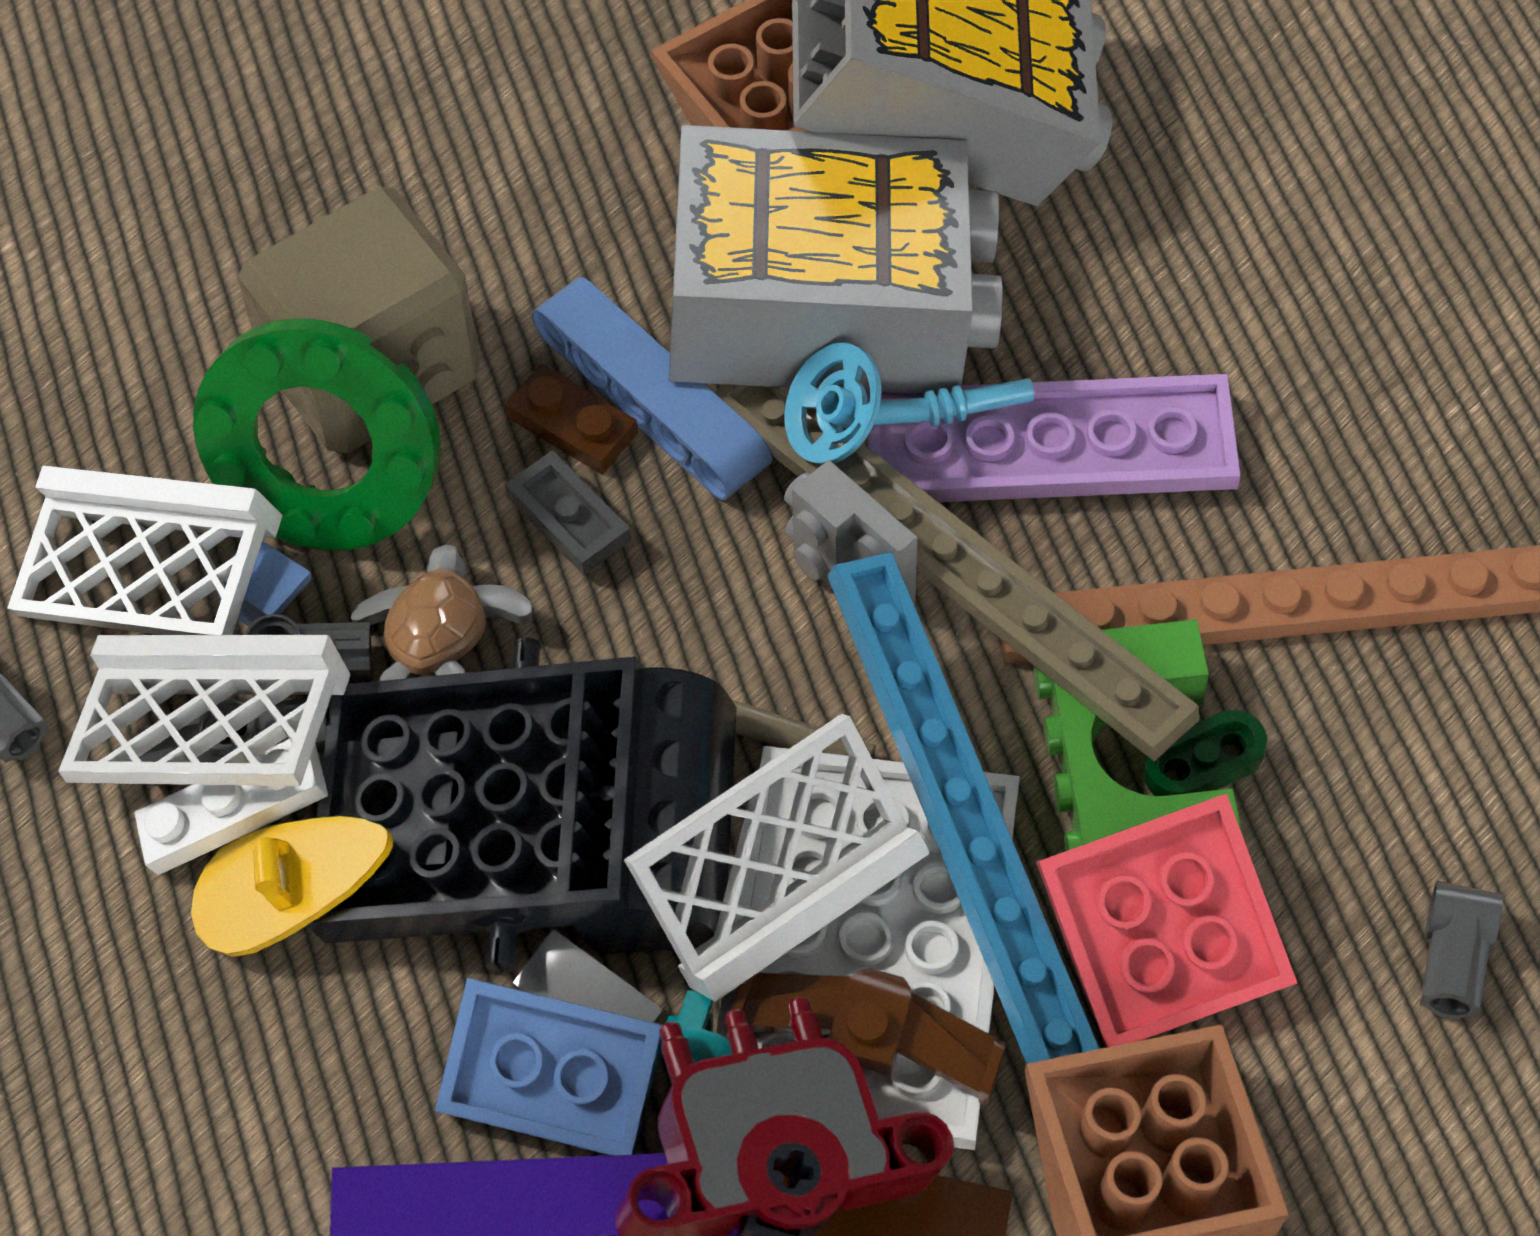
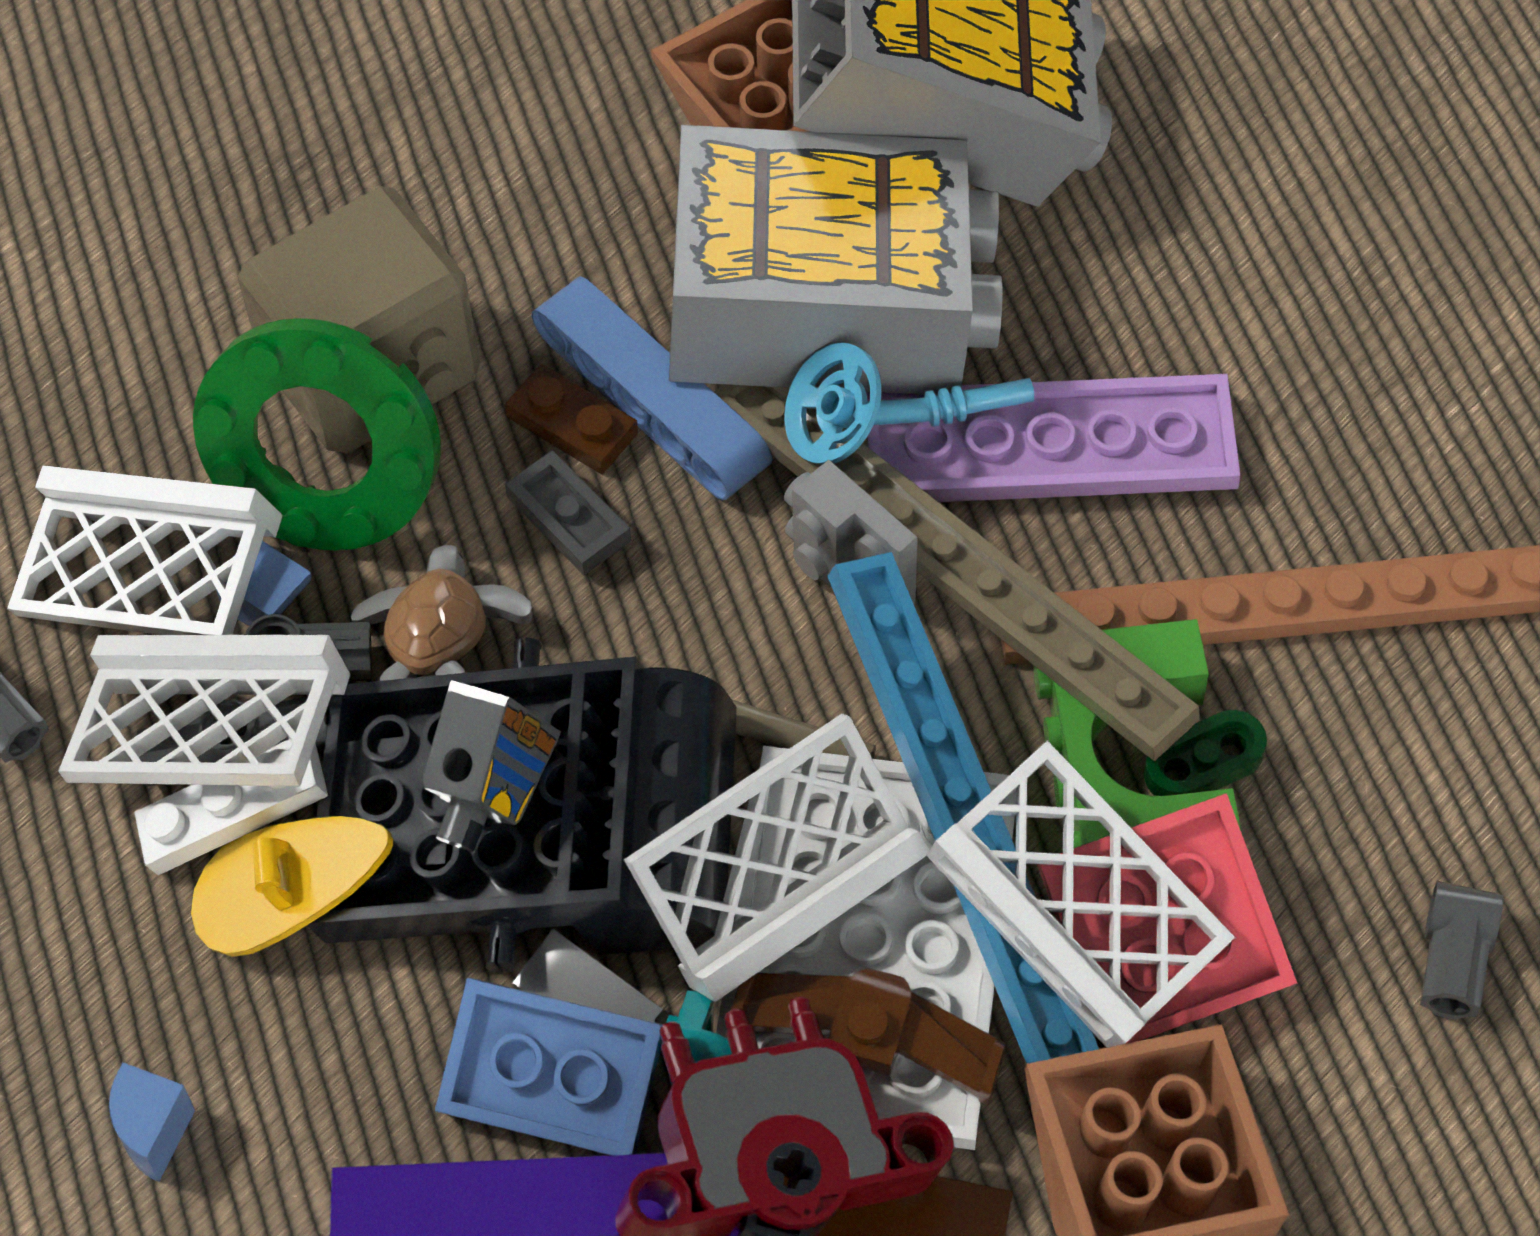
none -> medium blue brick [109,1063,195,1182]
none -> dark grey torso [422,680,561,852]
none -> white fence [926,741,1235,1047]

